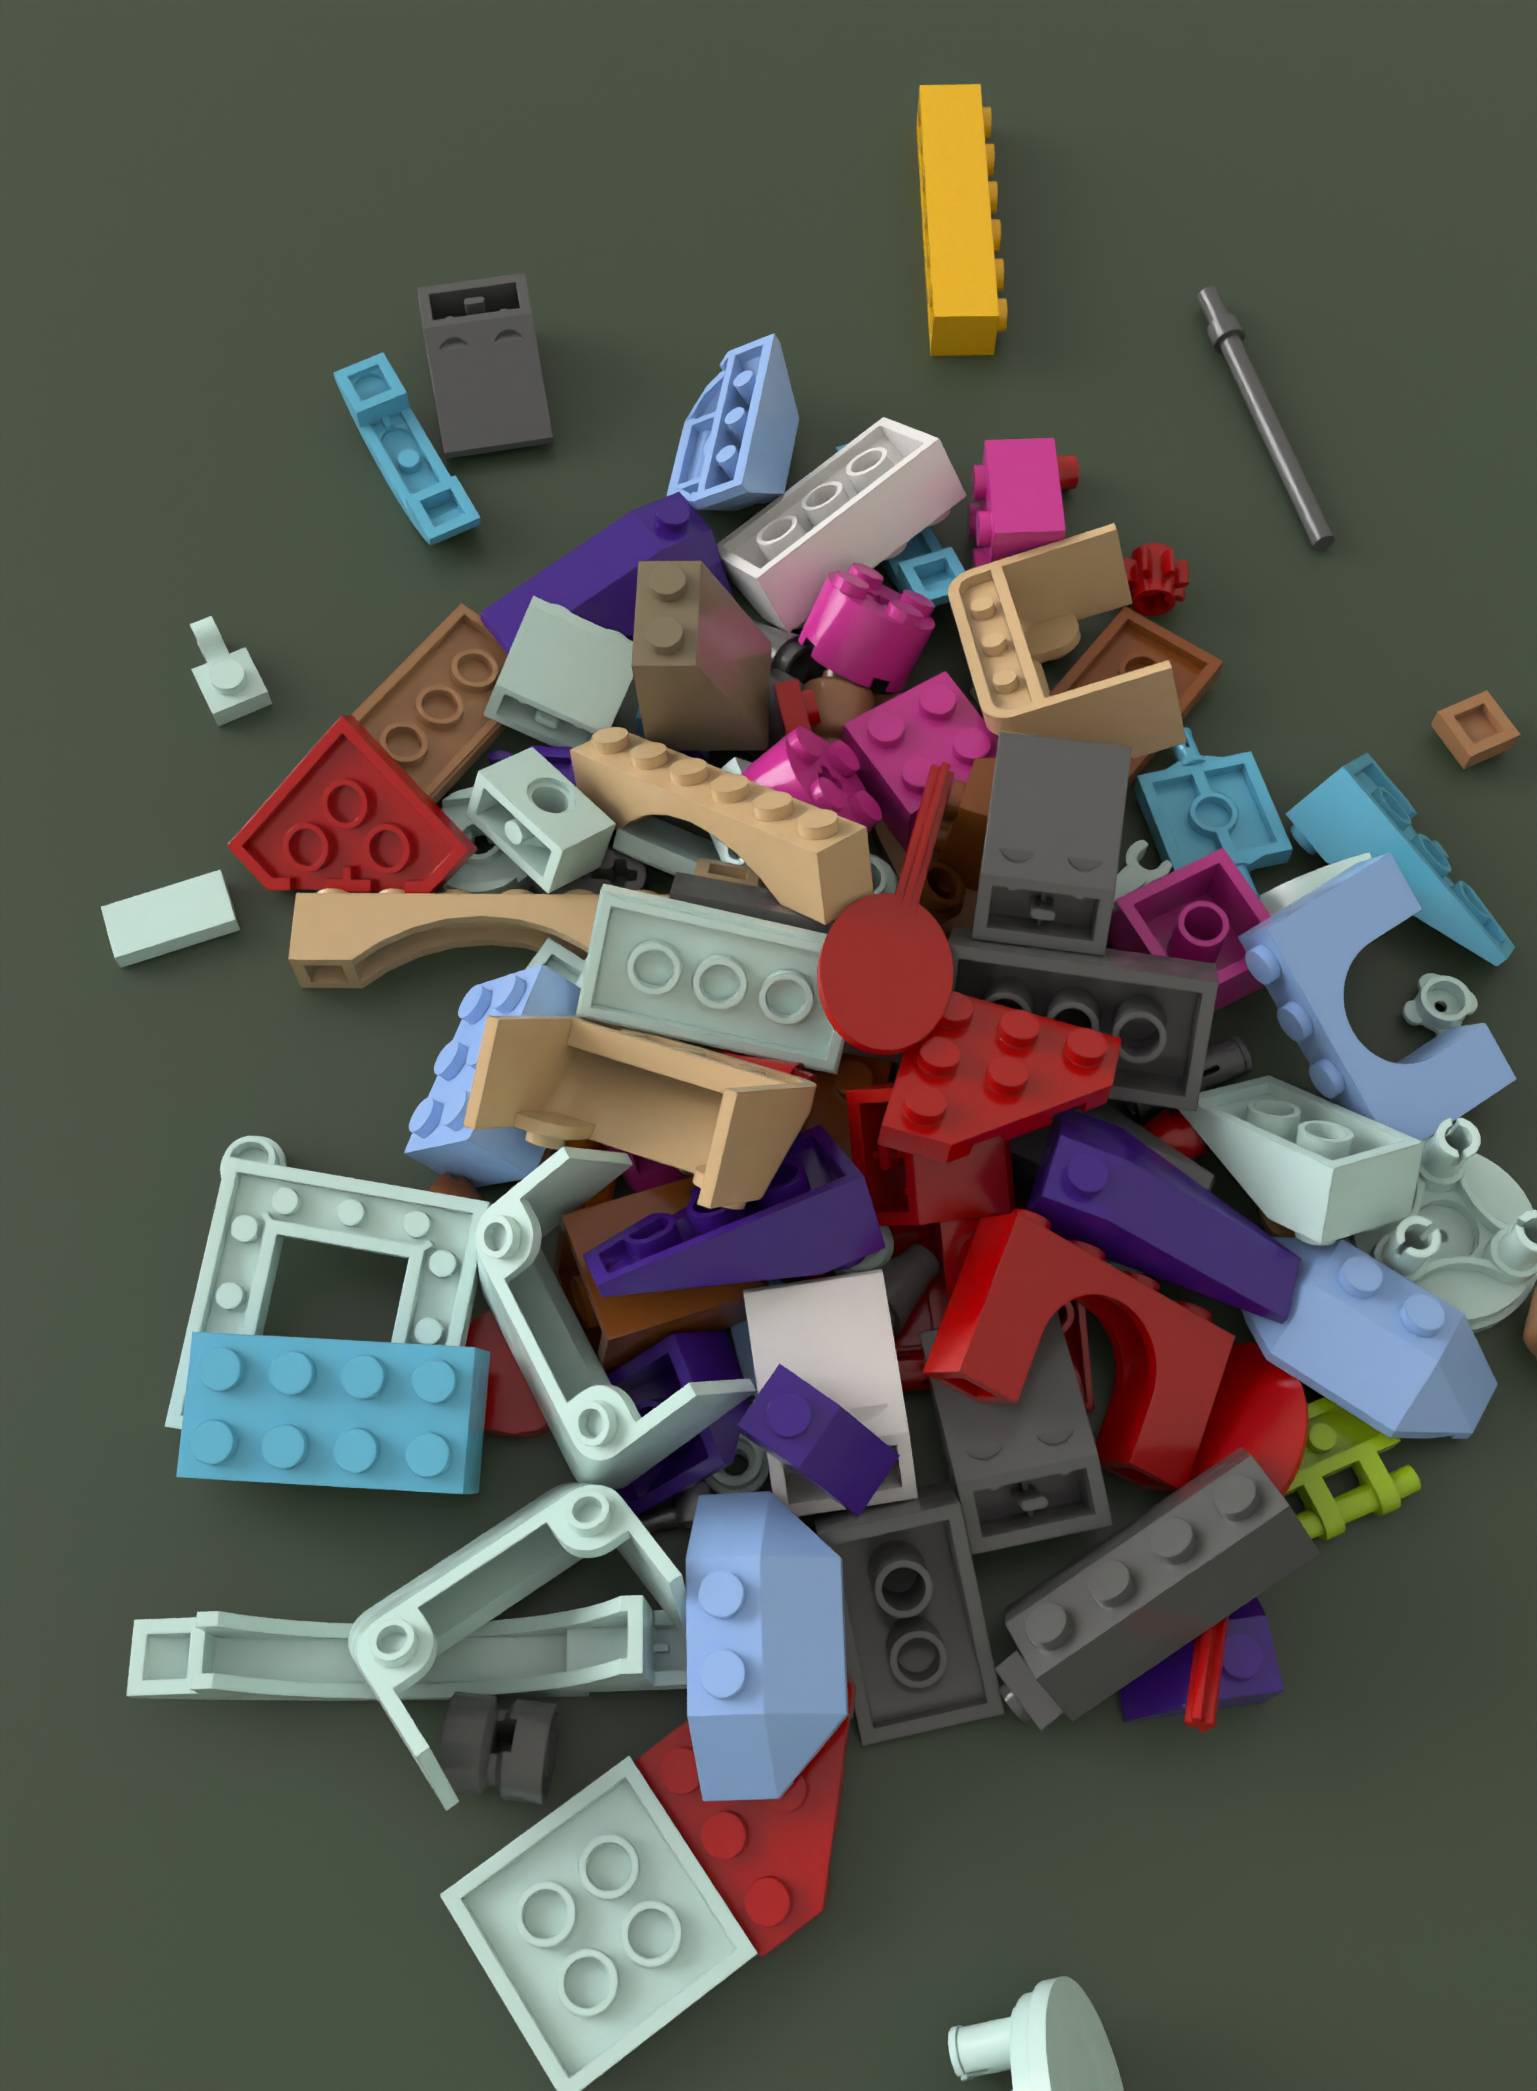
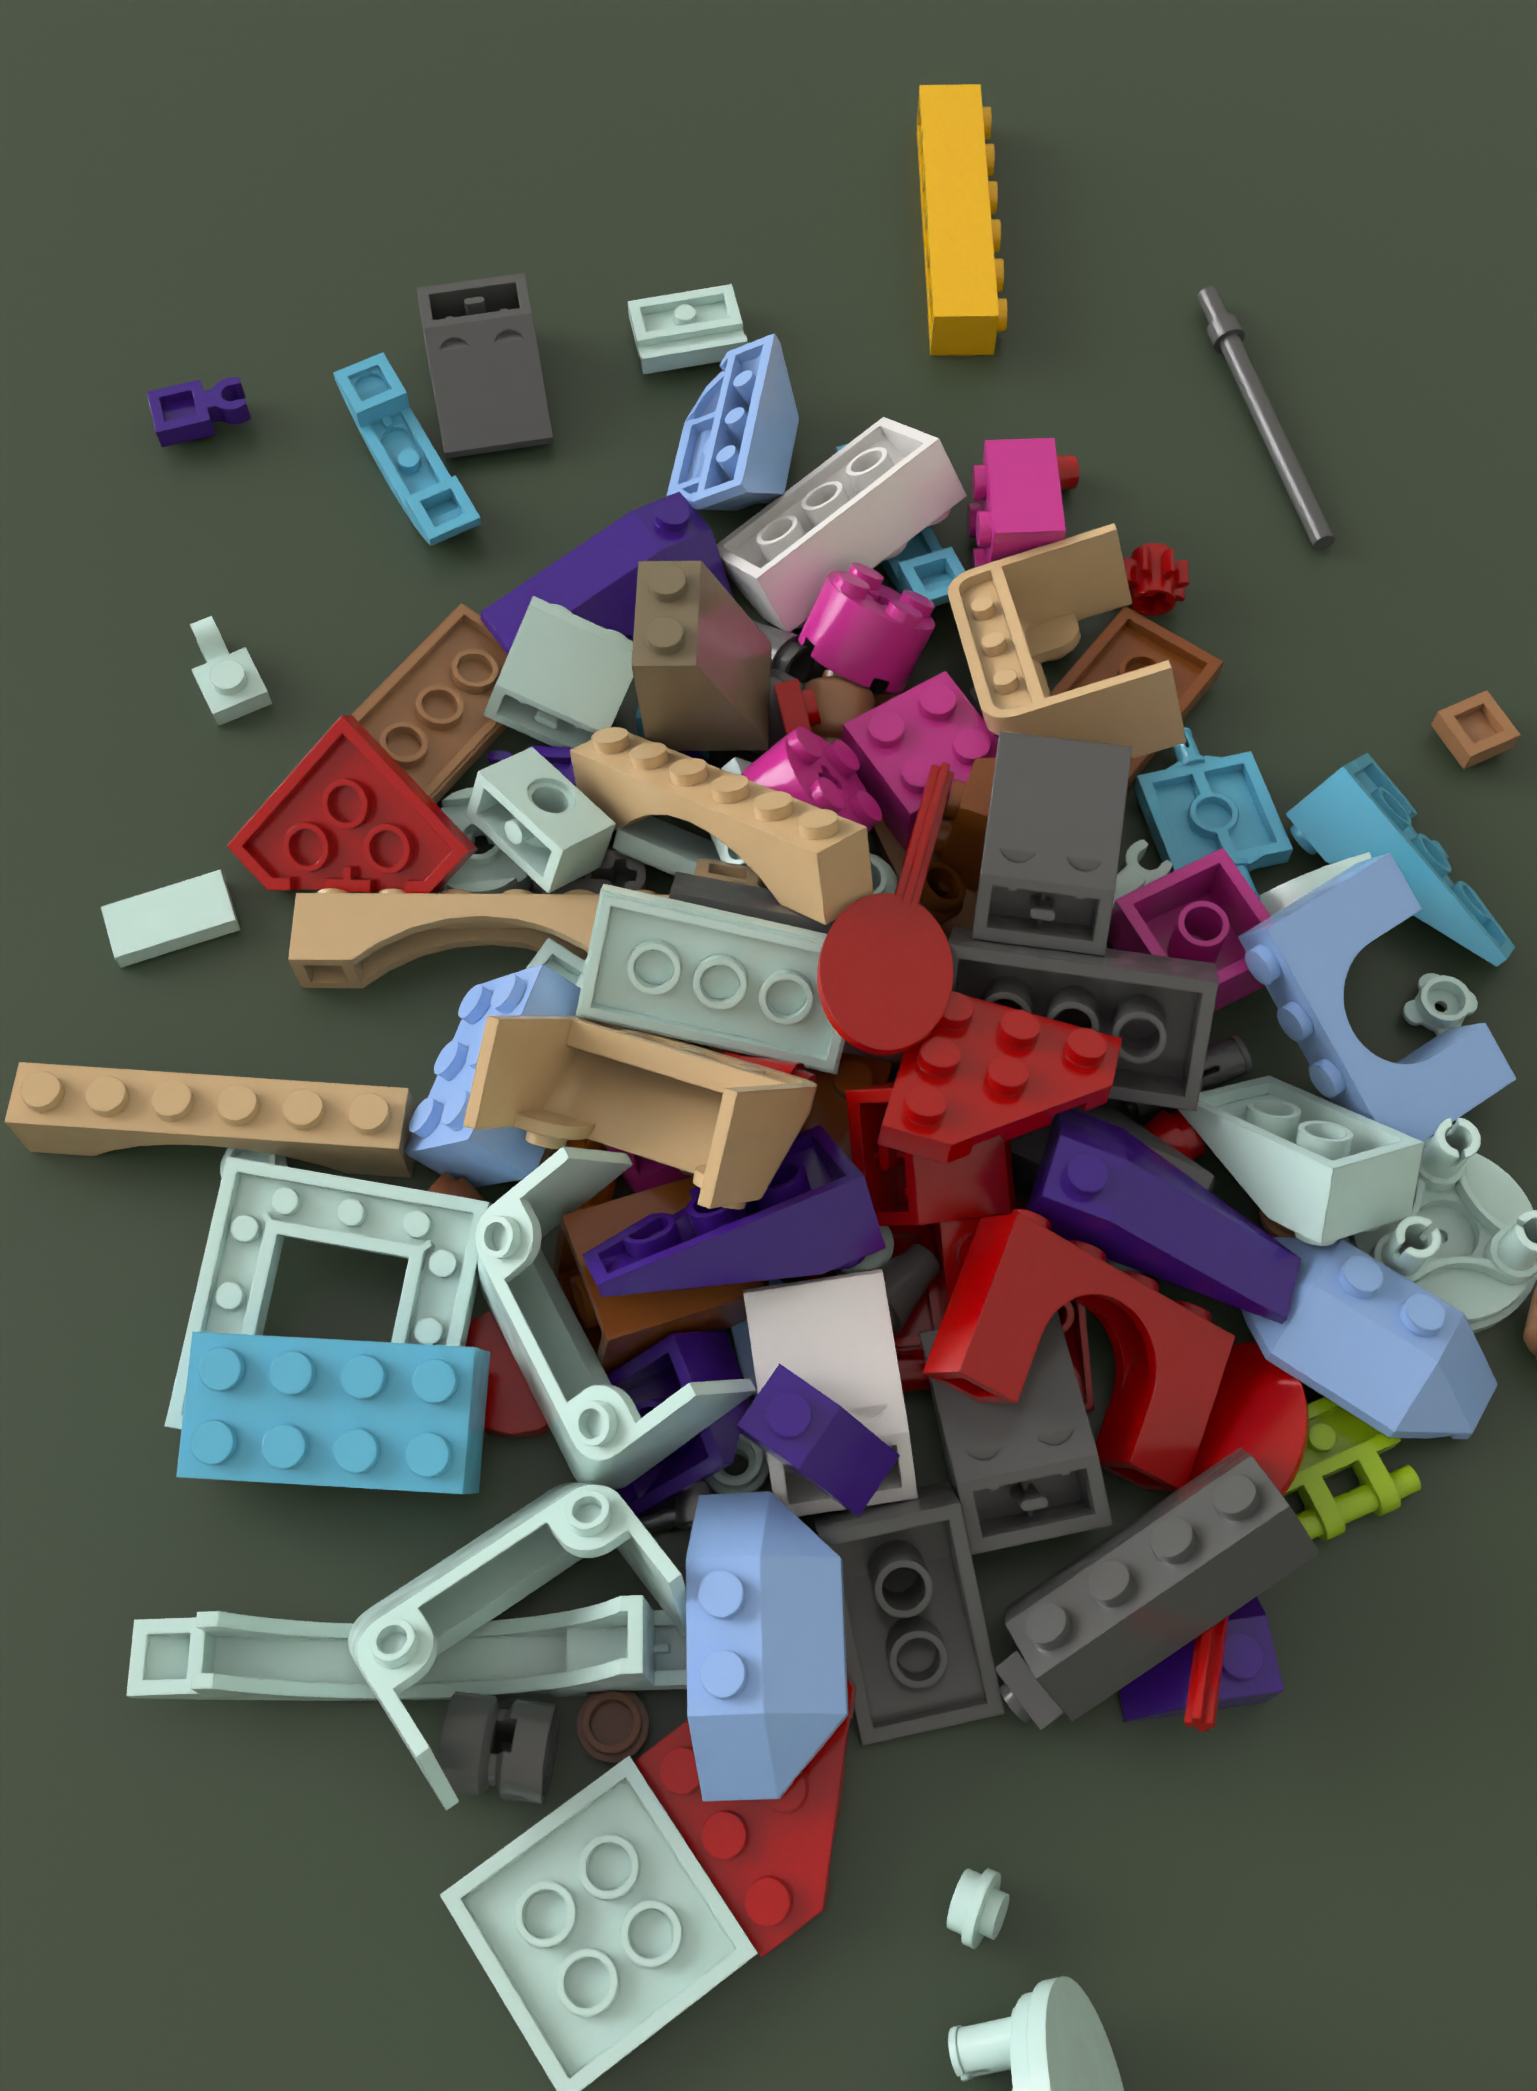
none -> tan arch [4,1062,416,1178]
none -> dark purple plate [146,377,251,447]
none -> reddish brown plate [576,1691,650,1764]
none -> light aqua plate [628,284,748,375]
none -> light aqua plate [947,1868,1009,1949]

